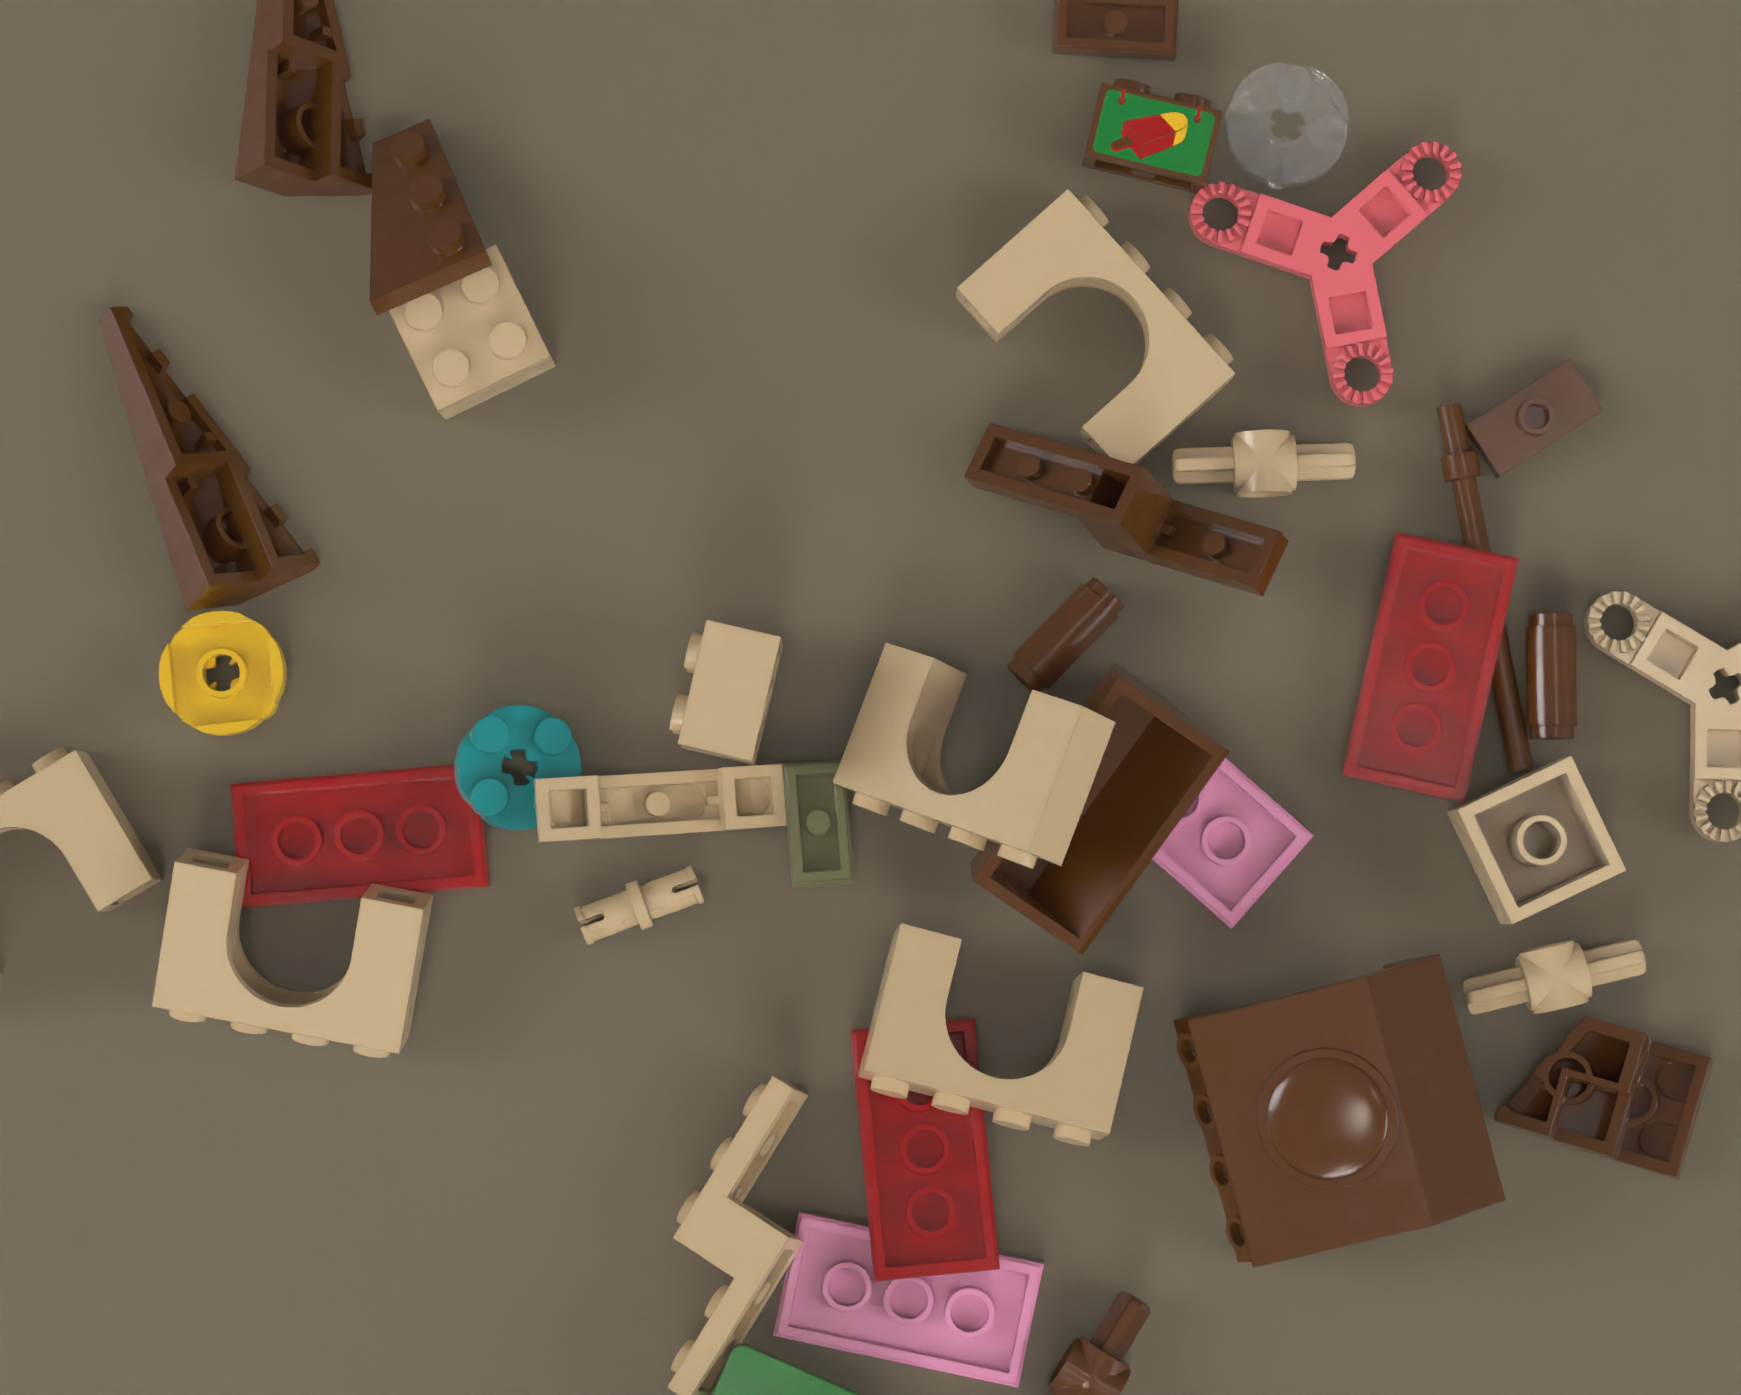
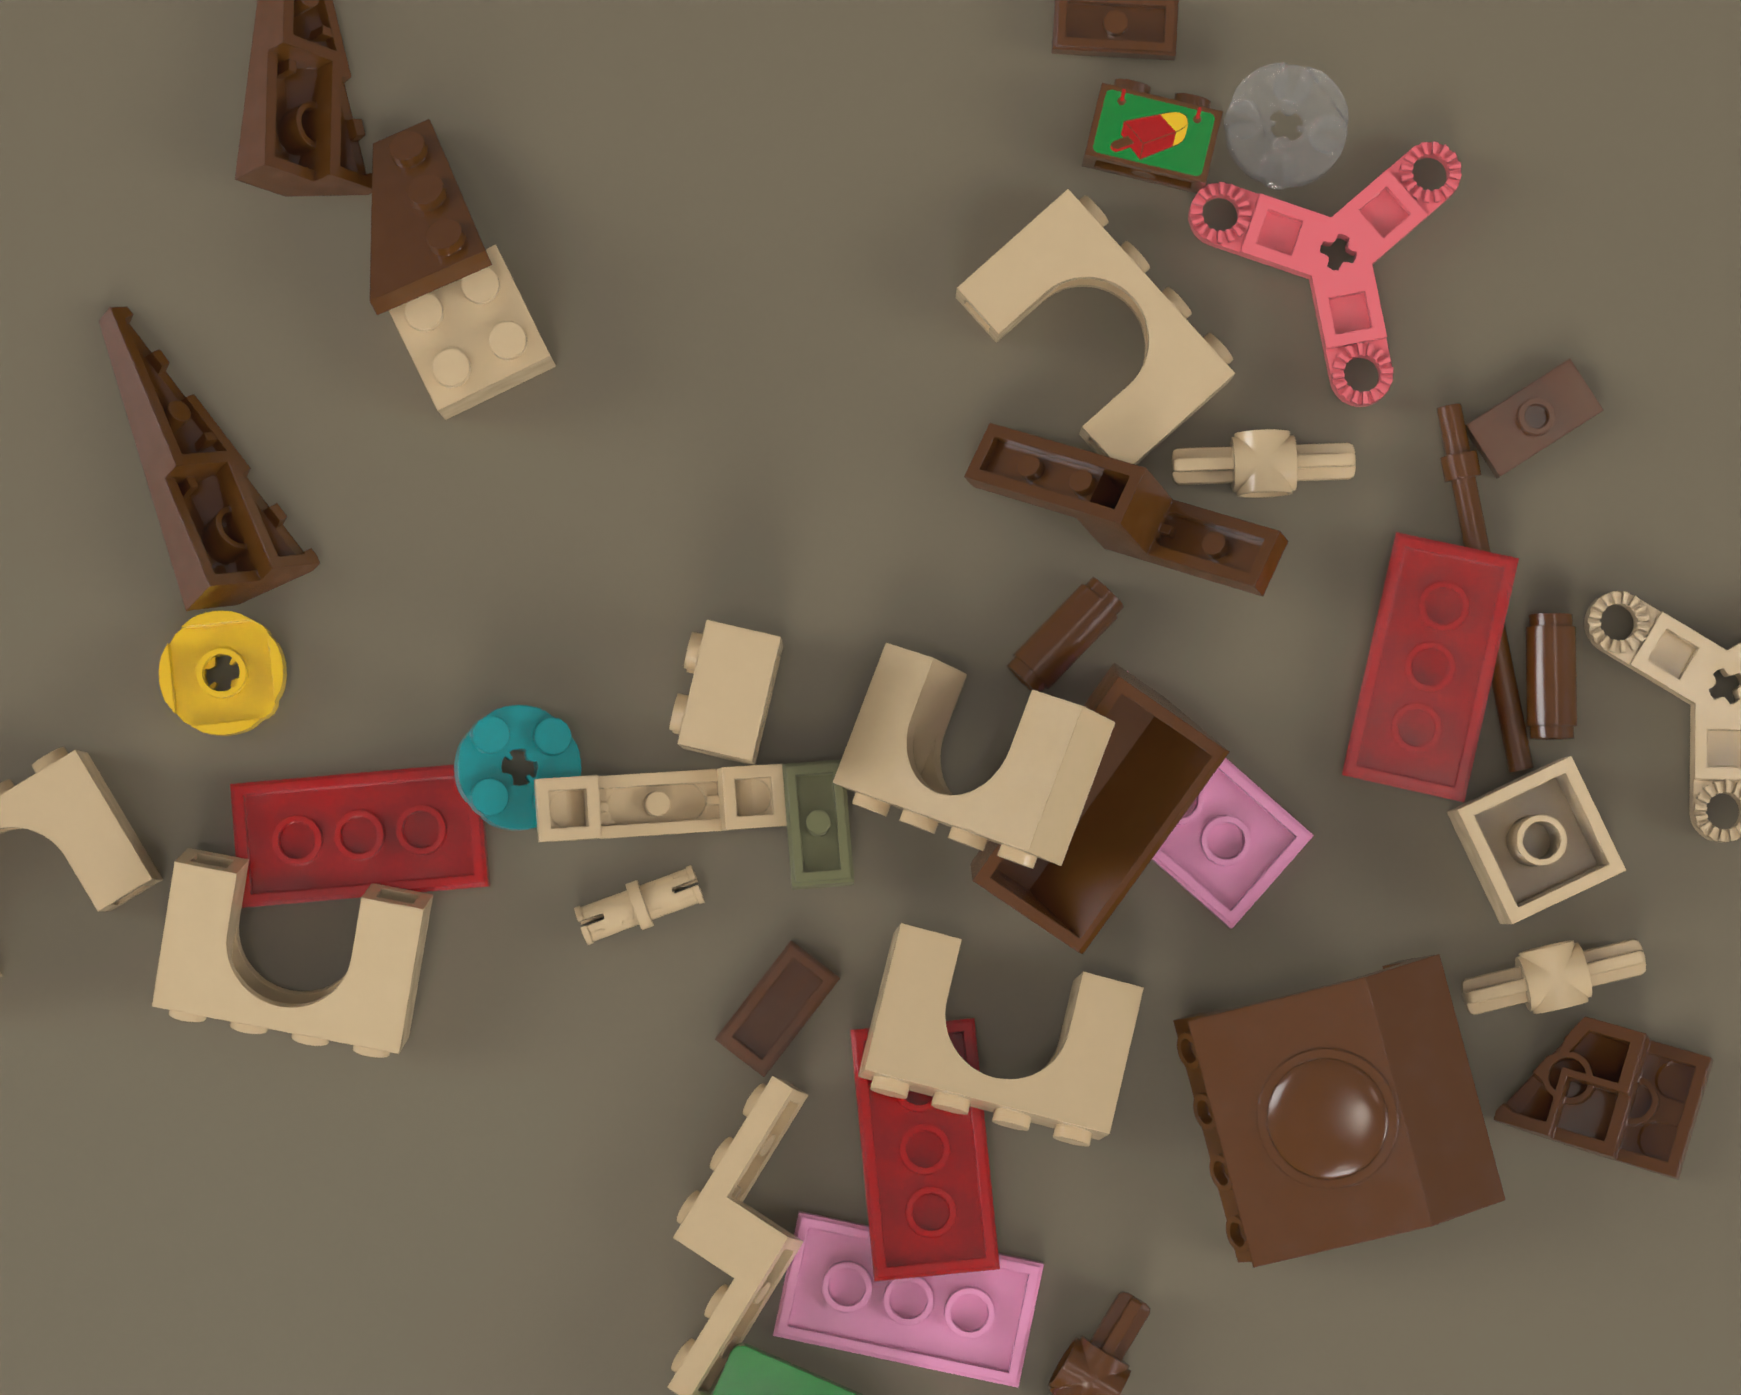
none -> reddish brown tile [715,940,840,1077]

